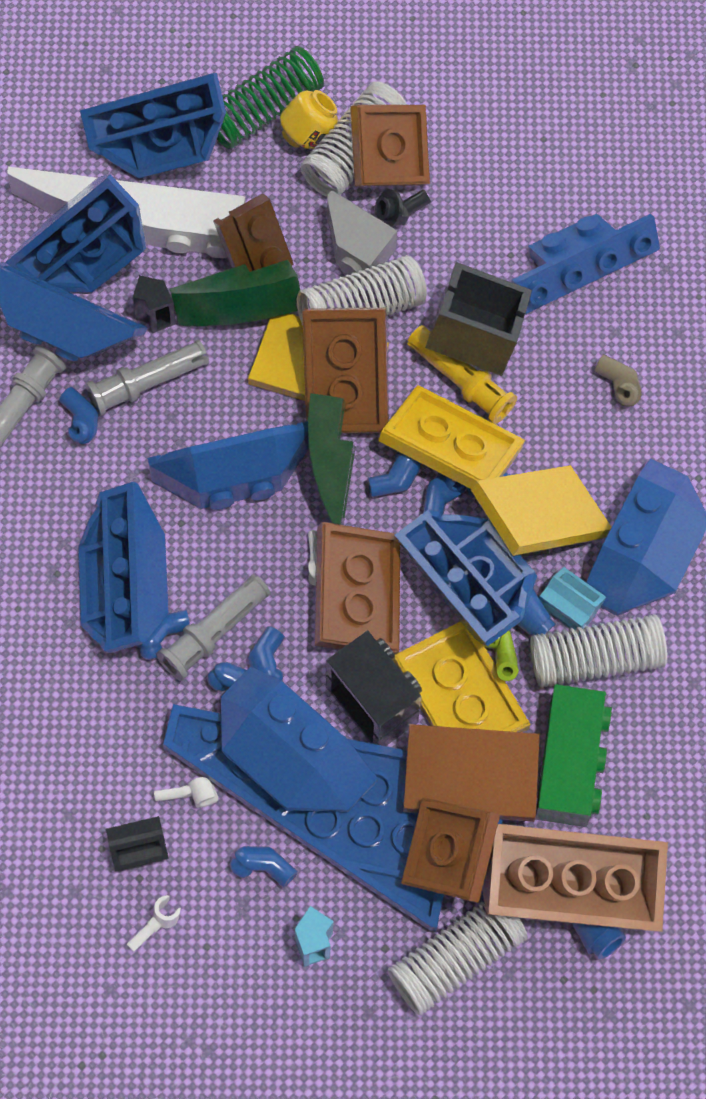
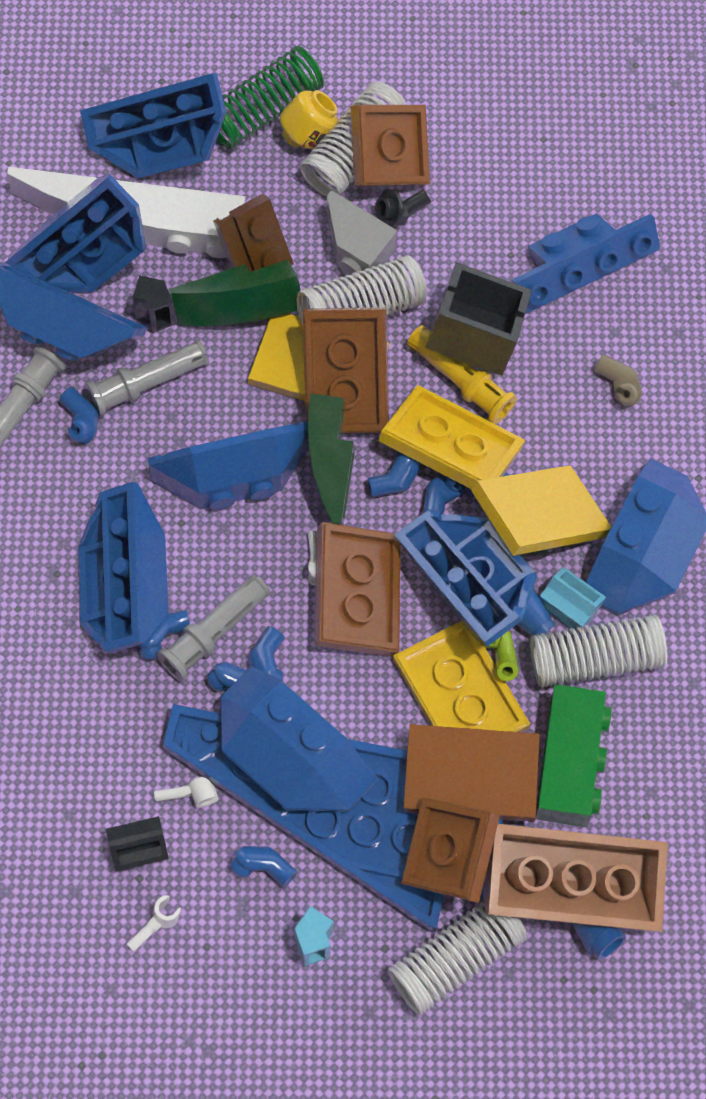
black piece [326,630,422,746] -> none

